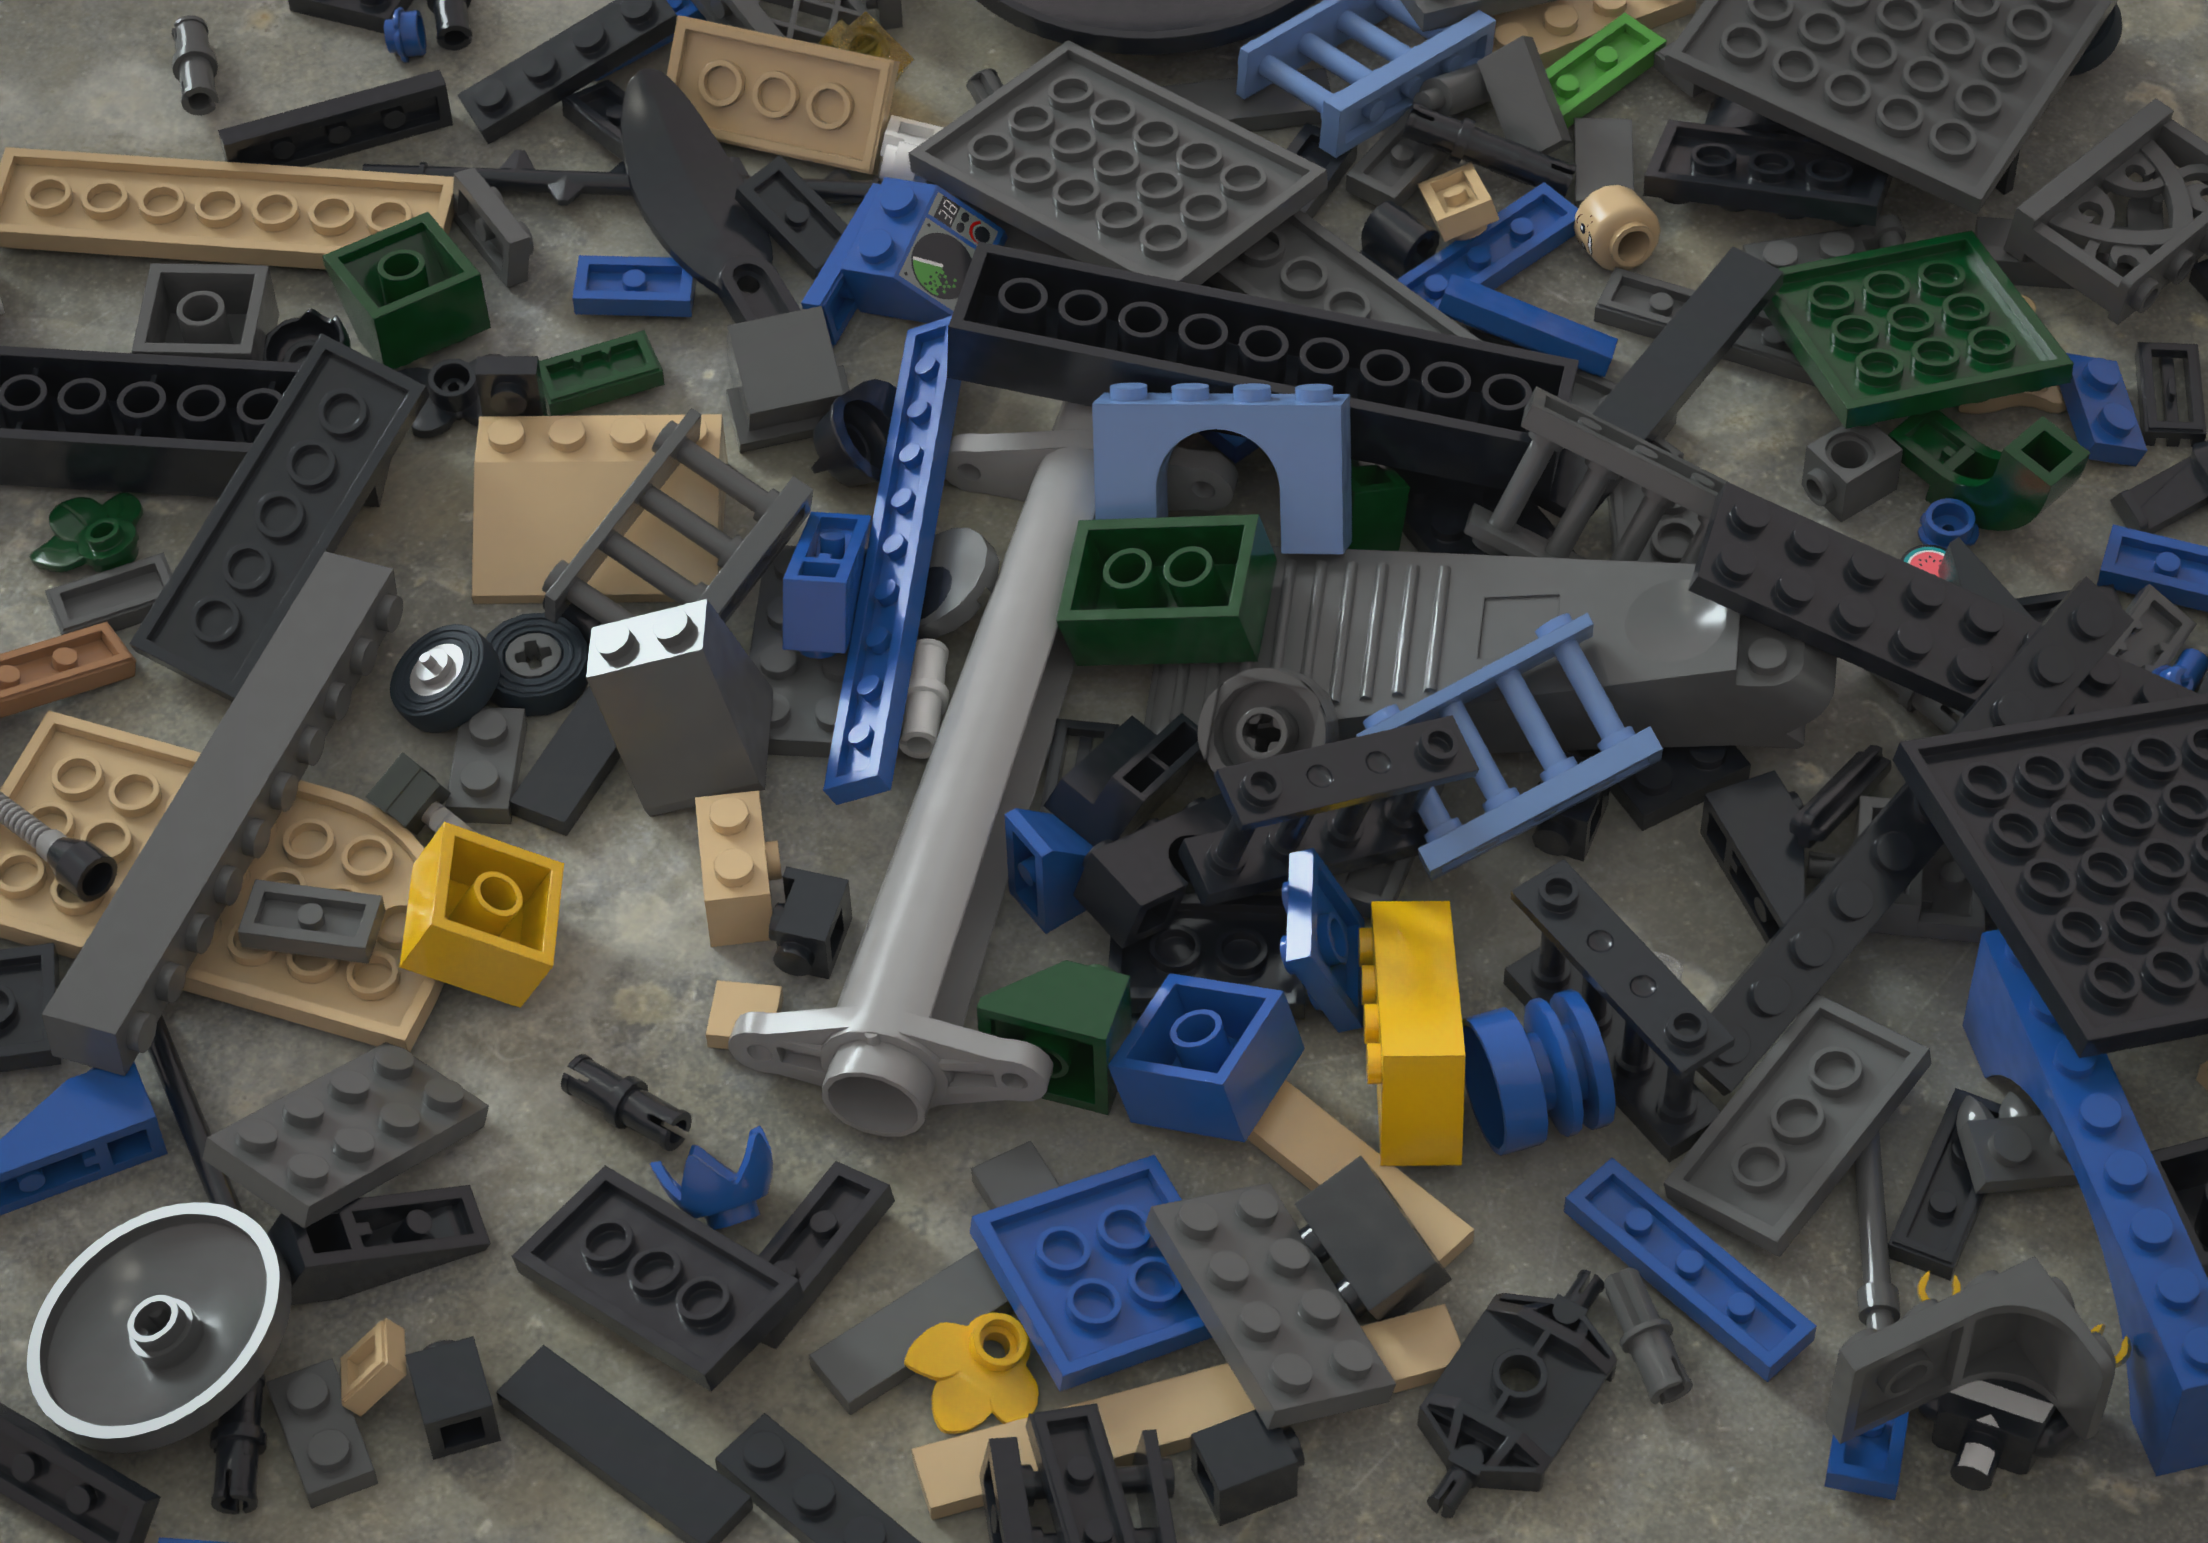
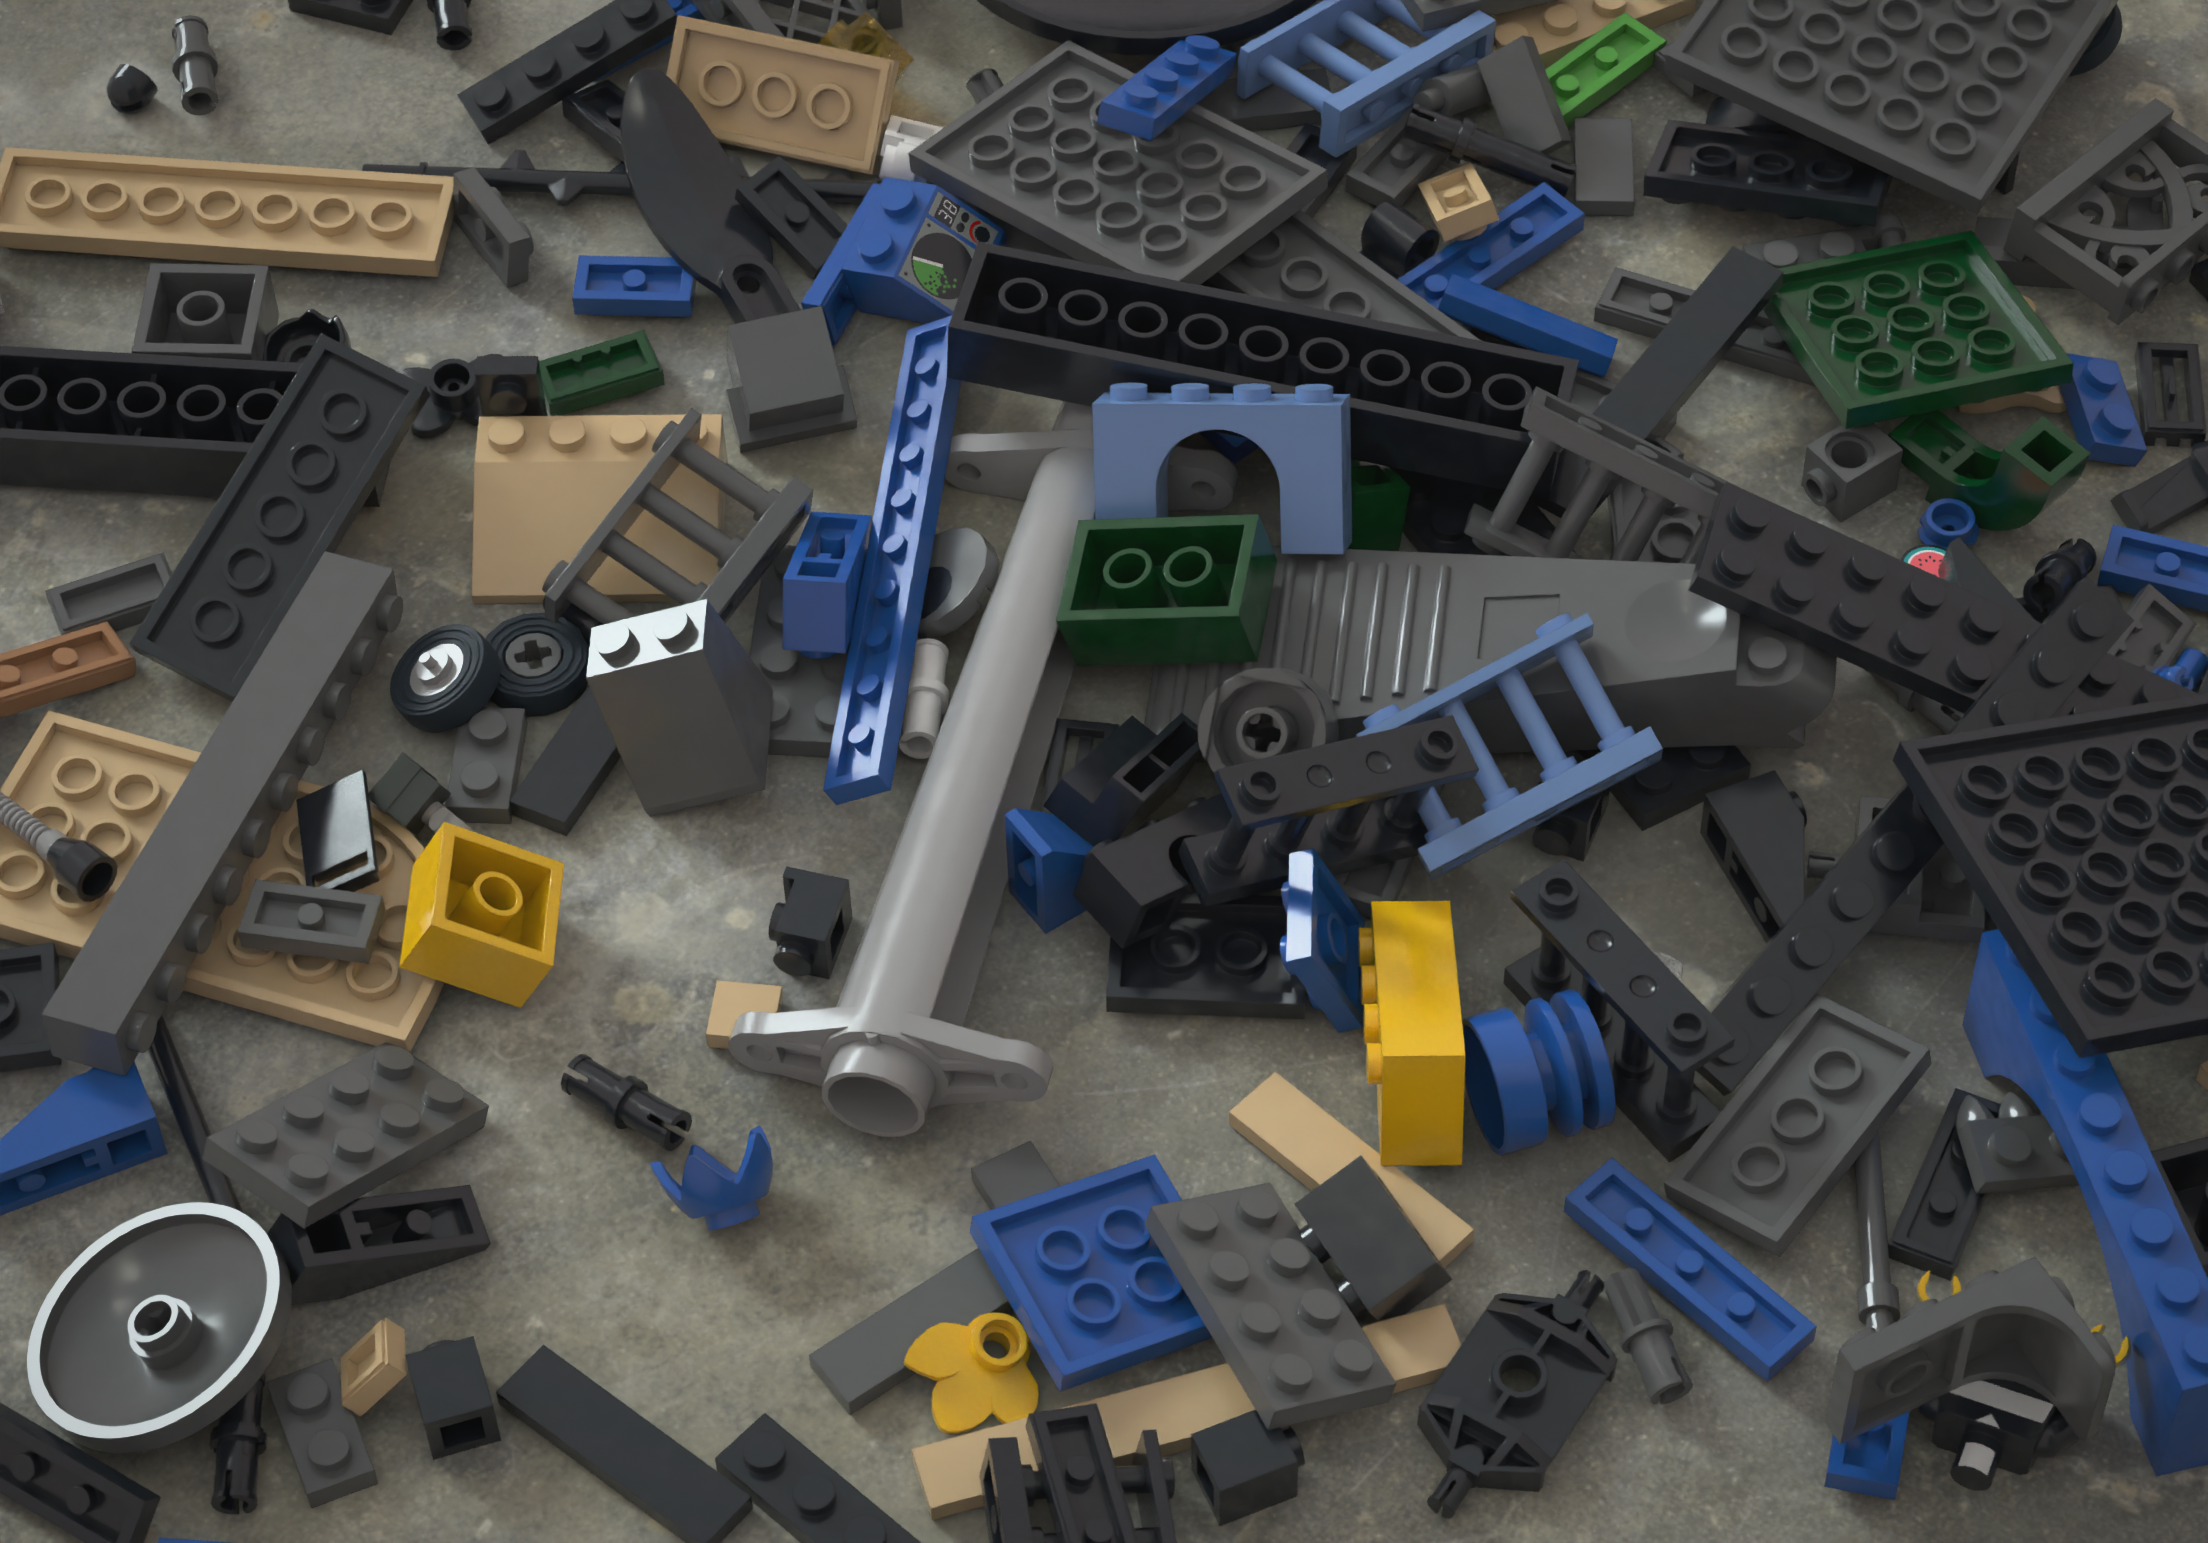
dark green plate [29,492,143,573] -> none
black plate [218,69,453,167] -> none
dark green slope [322,212,491,370] -> none
blue plate [384,7,426,63] -> none
black plate [512,1165,805,1392] -> none
tan brick [695,790,782,947] -> none
black plate [758,1161,895,1349] -> none
black piece [811,379,897,487] -> none
dark green slope [976,960,1132,1115] -> none
blue brick [1108,973,1305,1142] -> none
tan head [1573,185,1661,271] -> none
black axle [1789,745,1892,848] -> none
none -> black hinge [106,64,158,114]
none -> piece [296,770,380,892]
none -> blue plate [1097,35,1237,141]
none -> black pin [2023,538,2097,613]

